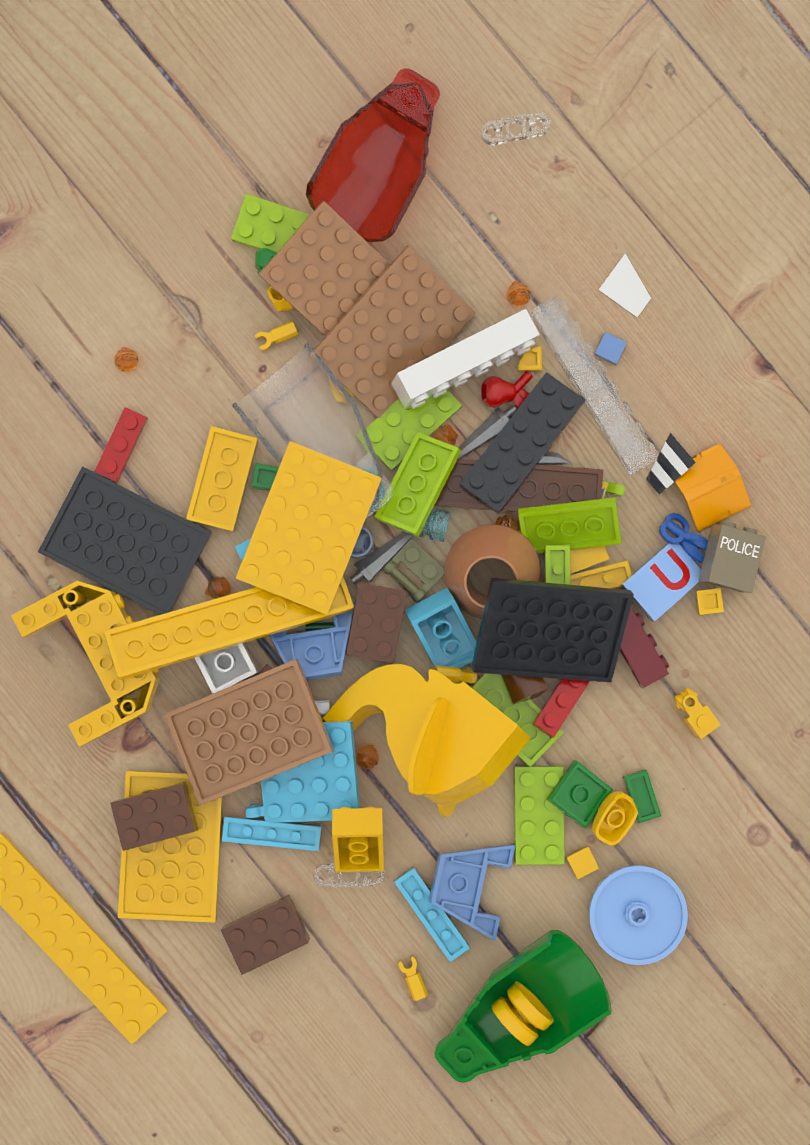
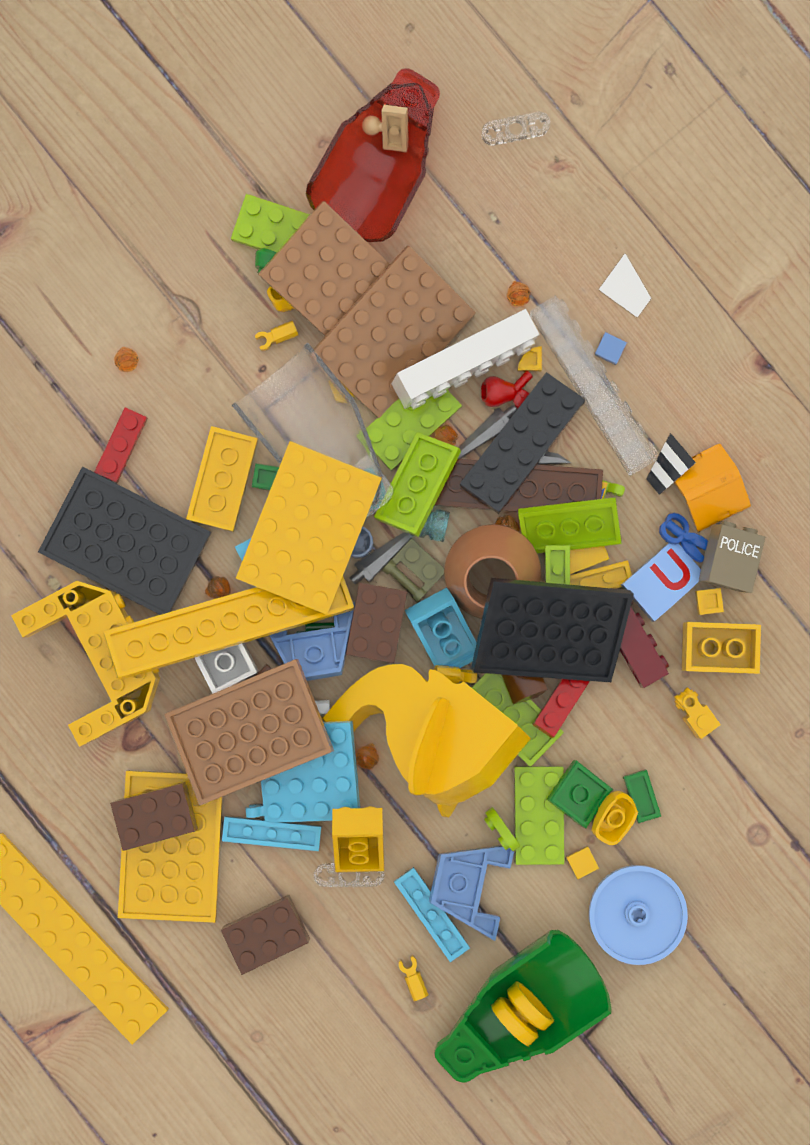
none -> tan plate [362,105,408,152]
none -> lime plate [484,807,520,852]
none -> yellow brick [682,622,761,674]

